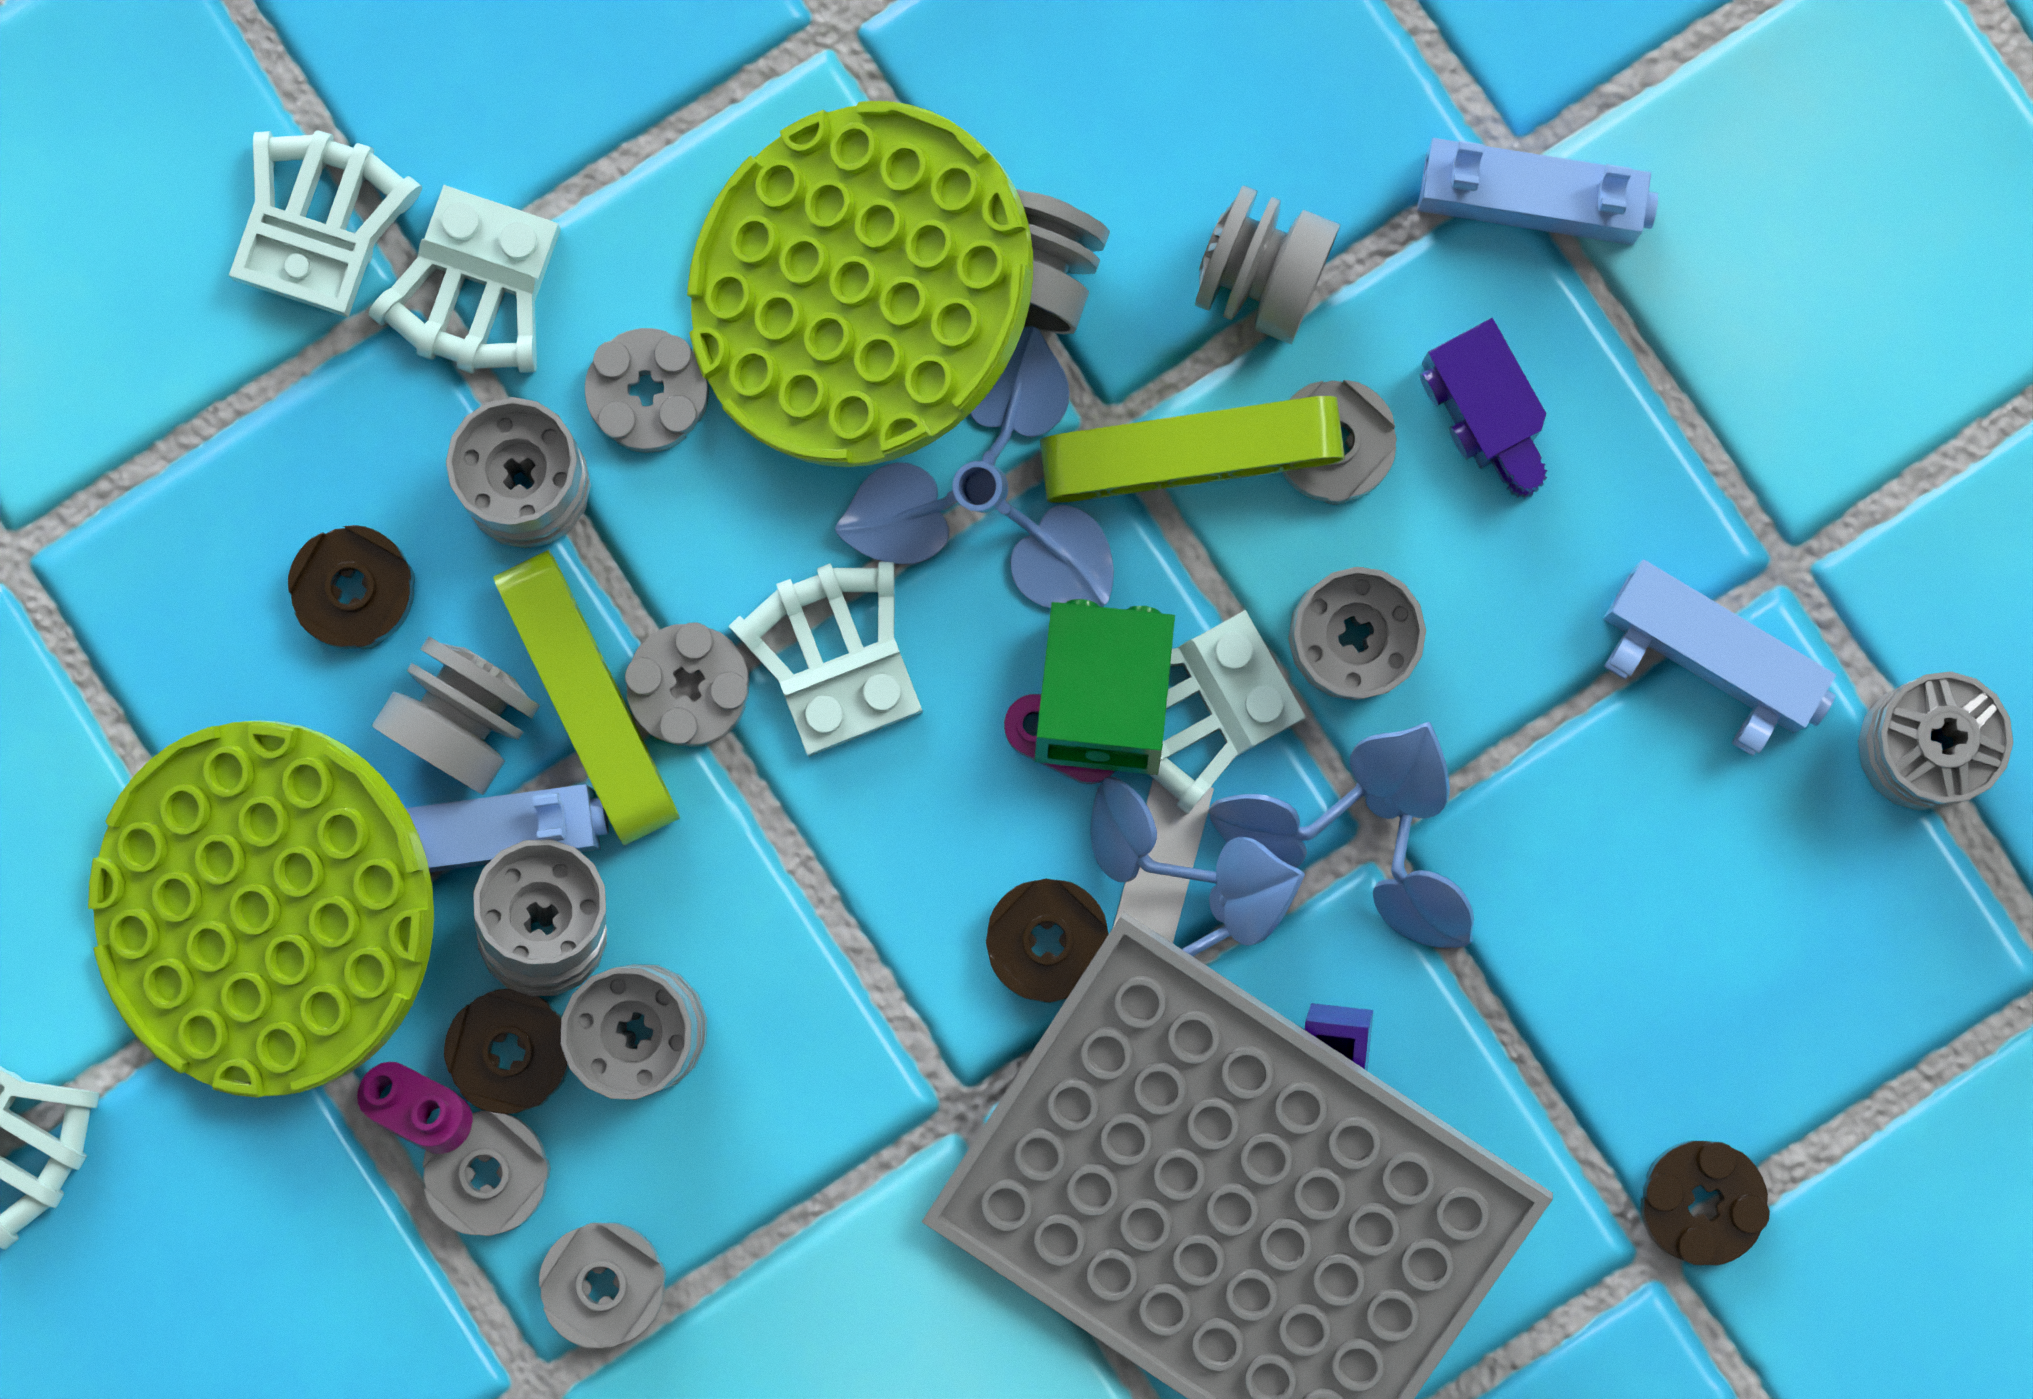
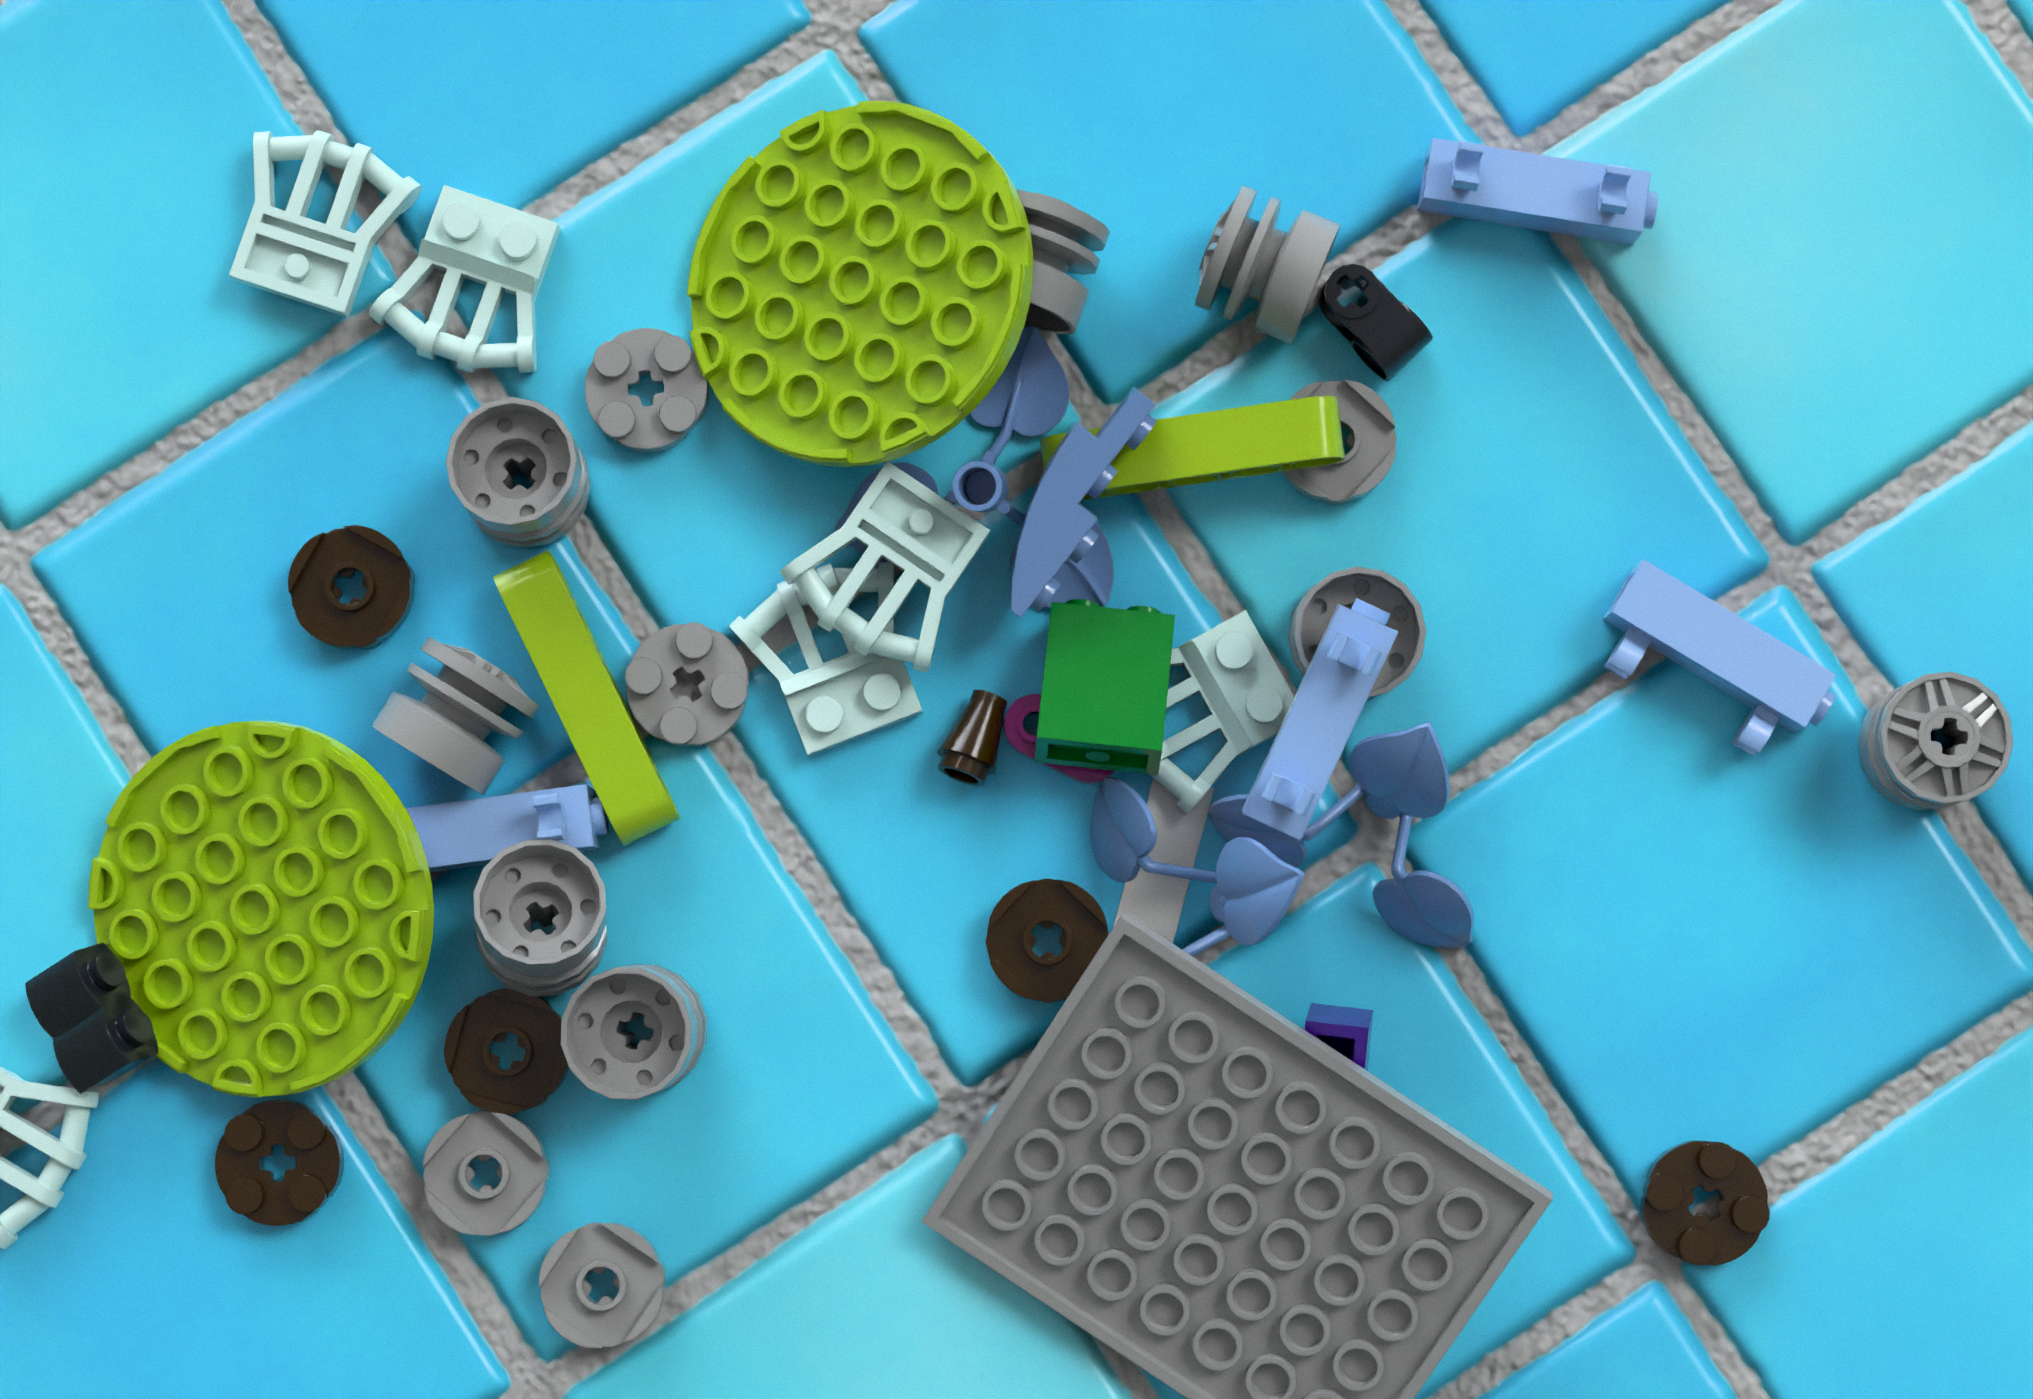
magenta plate [357,1062,473,1154] -> none
dark purple hinge [1420,317,1548,499] -> none
none -> black brick [25,943,158,1094]
none -> dark brown plate [215,1100,344,1226]
none -> light aqua plate [780,461,990,673]
none -> dark brown cone [937,690,1007,786]
none -> medium blue slope [1010,387,1157,618]
none -> light blue brick [1242,598,1398,841]
none -> black piece [1319,264,1433,381]

